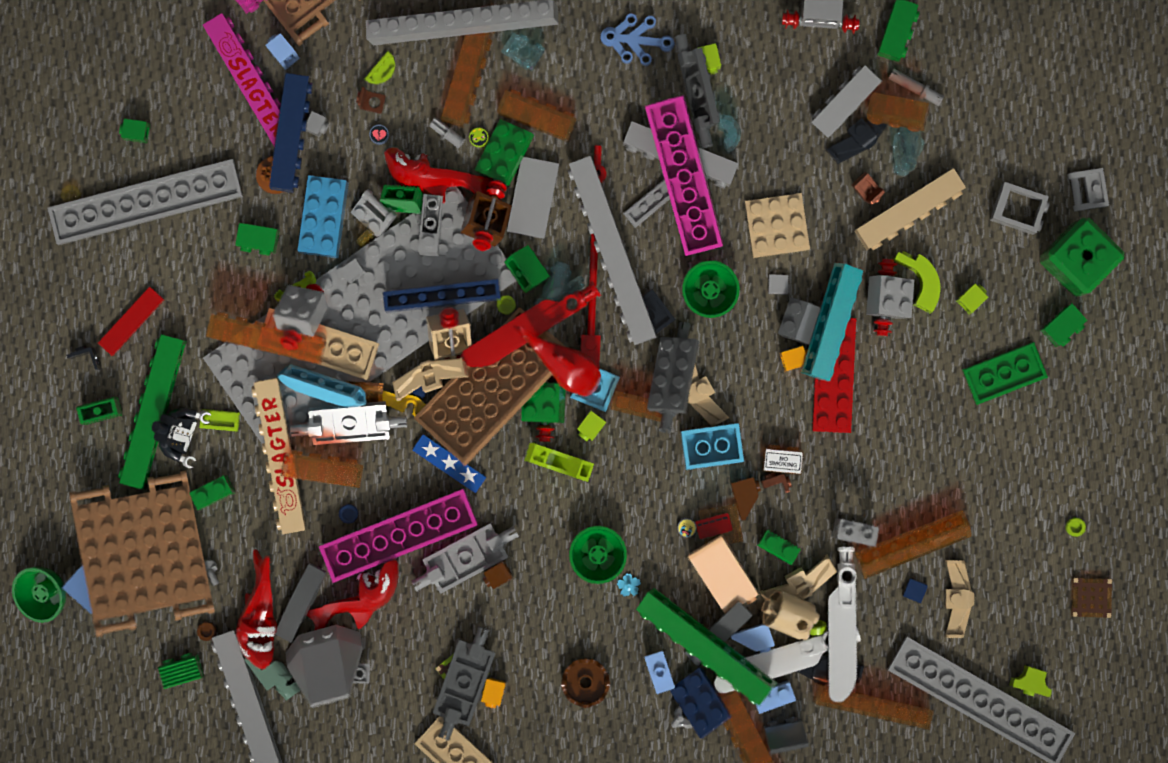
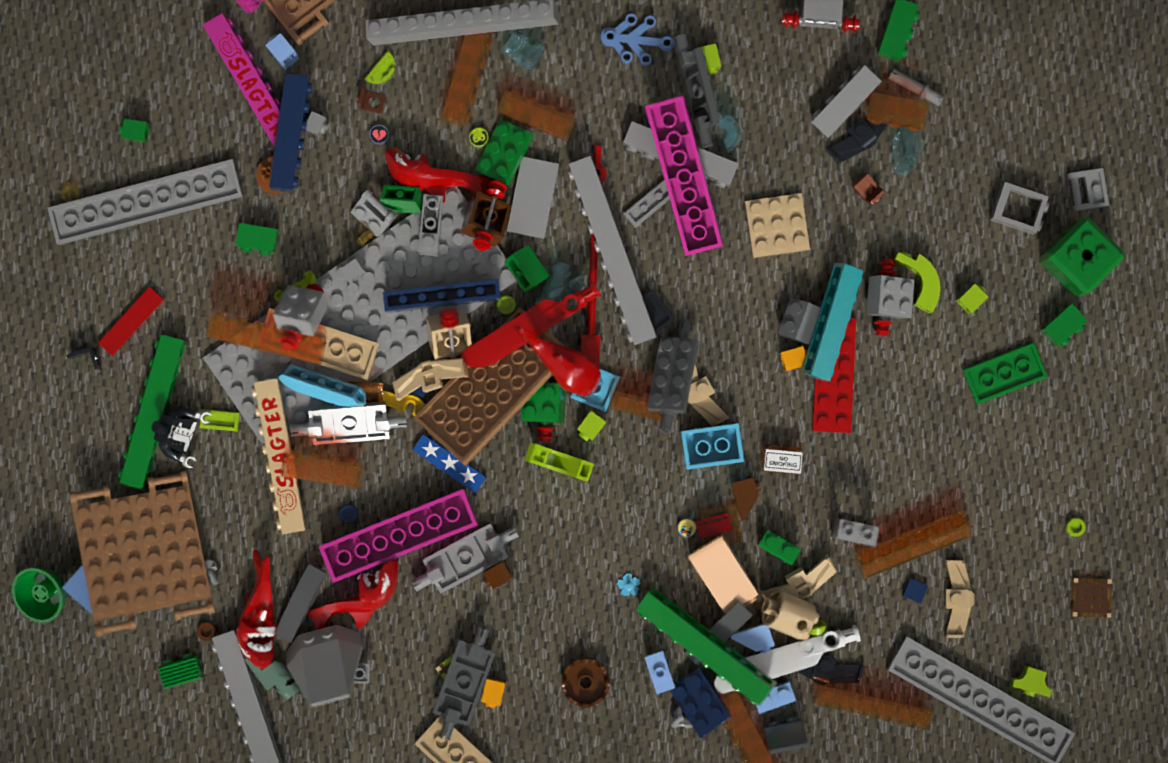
green brick [76,397,123,425] -> none
green brick [189,476,236,510] -> none
dark azure brick [298,175,349,258] -> none
light grey axle [430,118,466,149] -> none
green piece [569,526,627,584] -> none
green piece [682,261,740,318] -> none
copper bracket [761,473,792,493] -> none
light grey tile [768,274,789,295] -> none
white piece [828,547,857,702] -> none
tan brick [854,168,966,251] -> none

